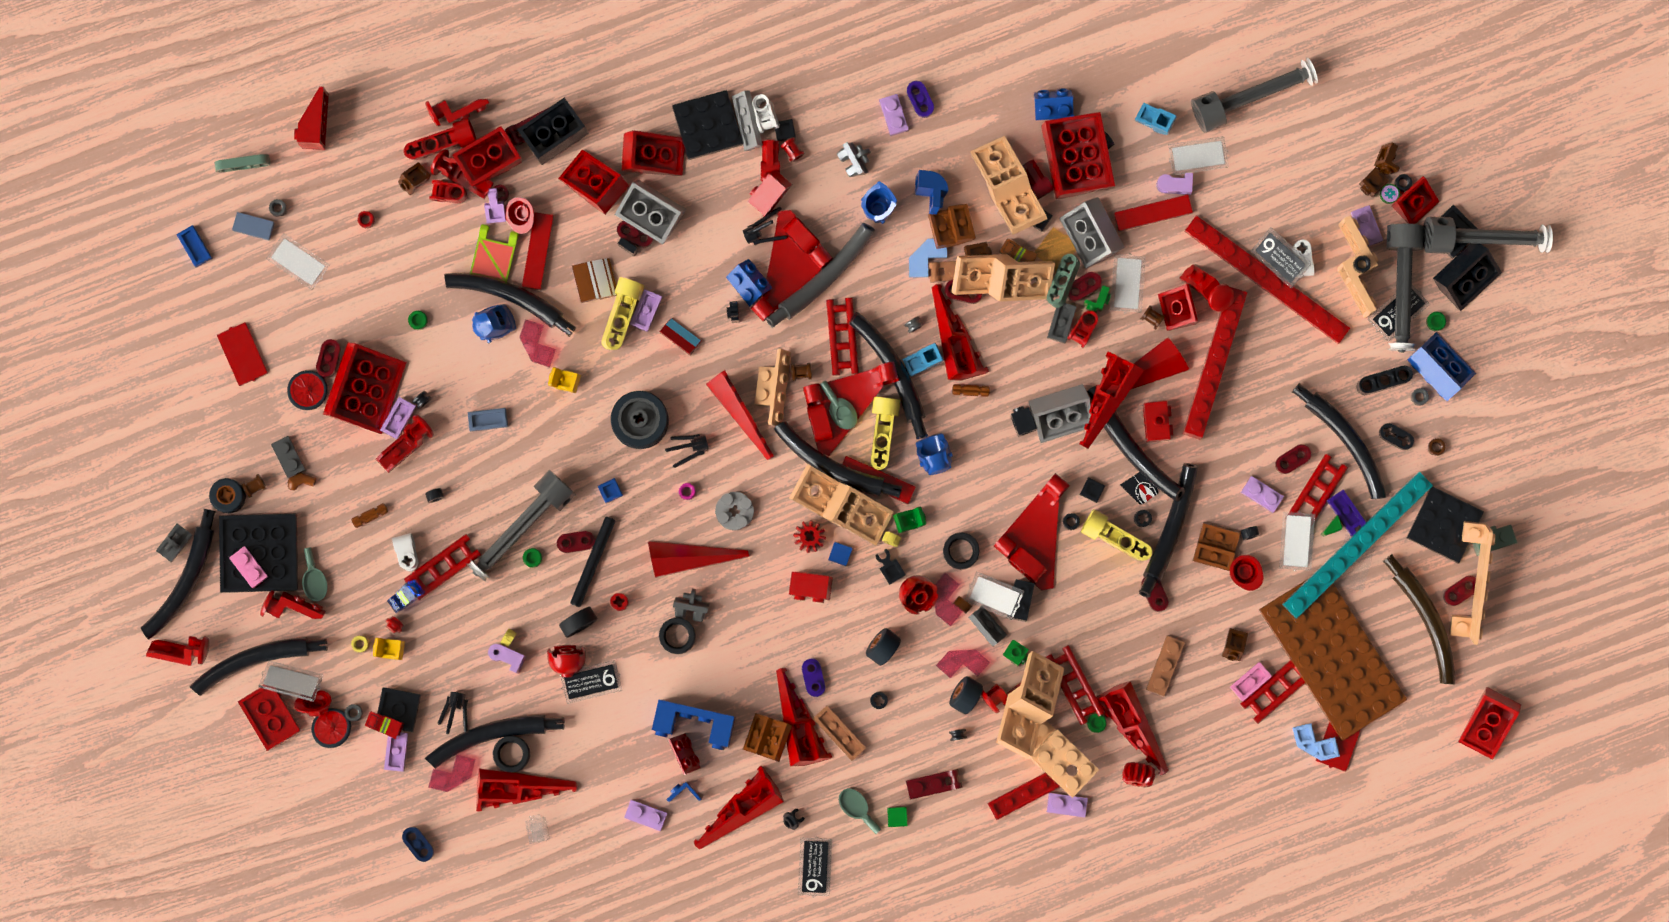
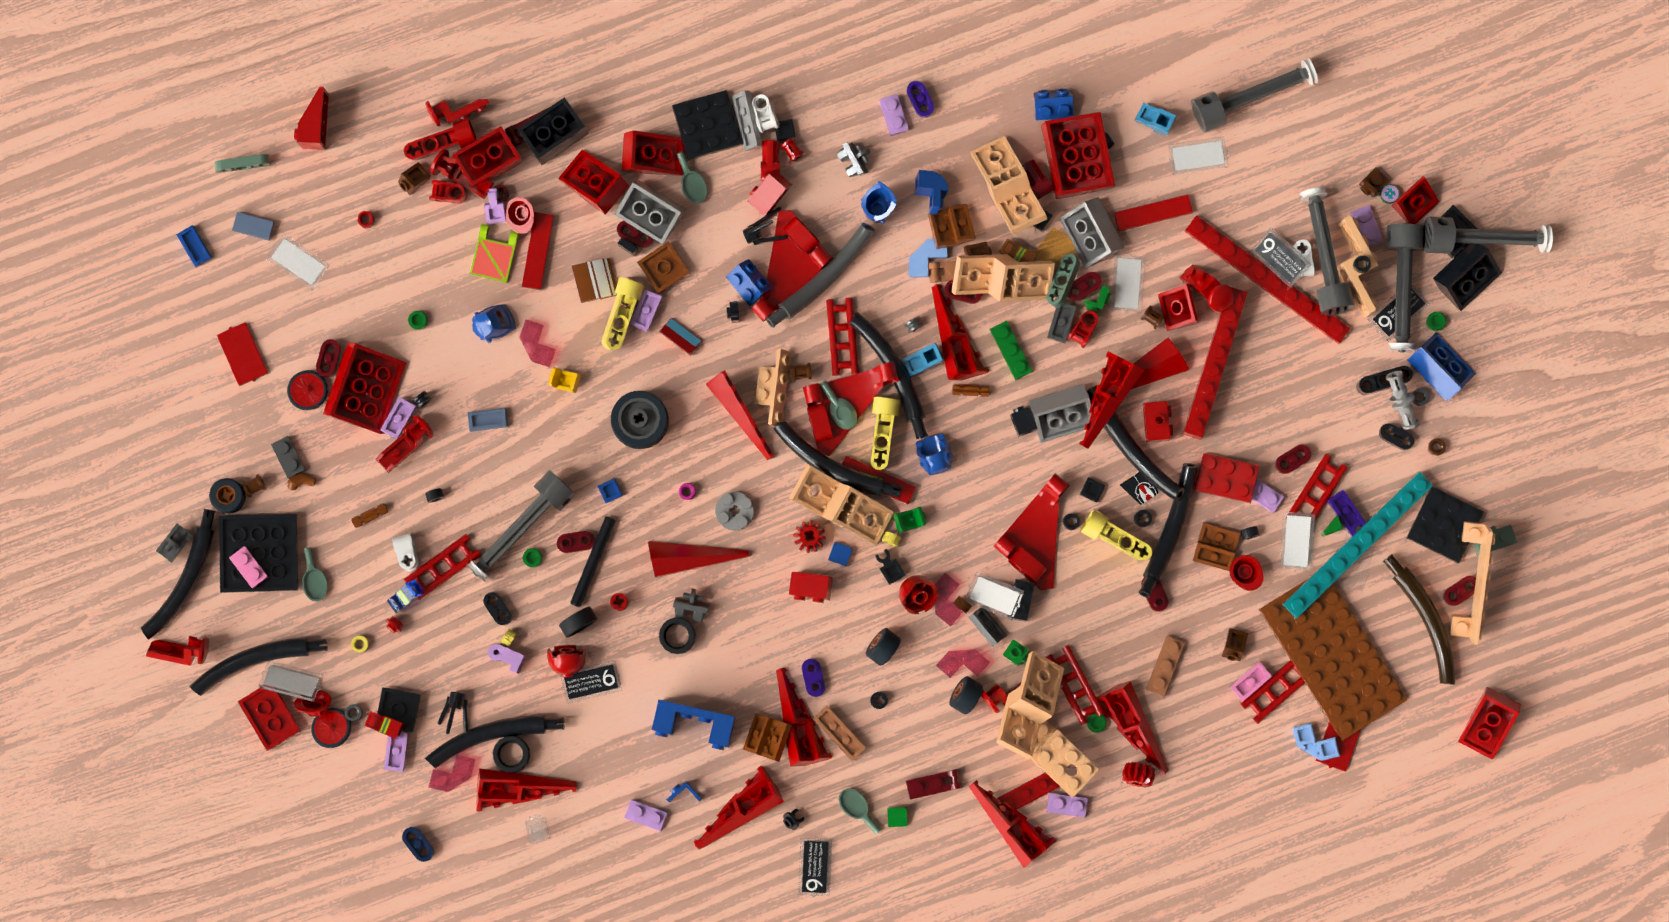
red piece [260,590,326,619] -> none
dark grey axle [269,199,286,217] -> none
yellow bracket [373,637,405,660] -> none
black animal [444,273,576,337] -> none
black plant [665,434,709,468] -> none
red hinge [668,733,701,775] -> none
black tyre [943,532,980,570] -> none
black bush [949,729,967,741] -> none
lavender leg [1156,173,1193,195] -> none
black animal [1292,383,1387,499] -> none
reddish brown bracket [1374,142,1400,174] -> none
black axle [1394,174,1412,192] -> none
none -> black beam [483,592,512,626]
none -> dark orange plate [637,241,690,294]
none -> sand green piece [677,151,707,204]
none -> red wedge [969,780,1057,868]
none -> green plate [989,321,1033,381]
none -> red plate [1194,453,1260,504]
none -> dark grey piece [1299,187,1356,316]
none -> light grey piece [1386,371,1420,430]

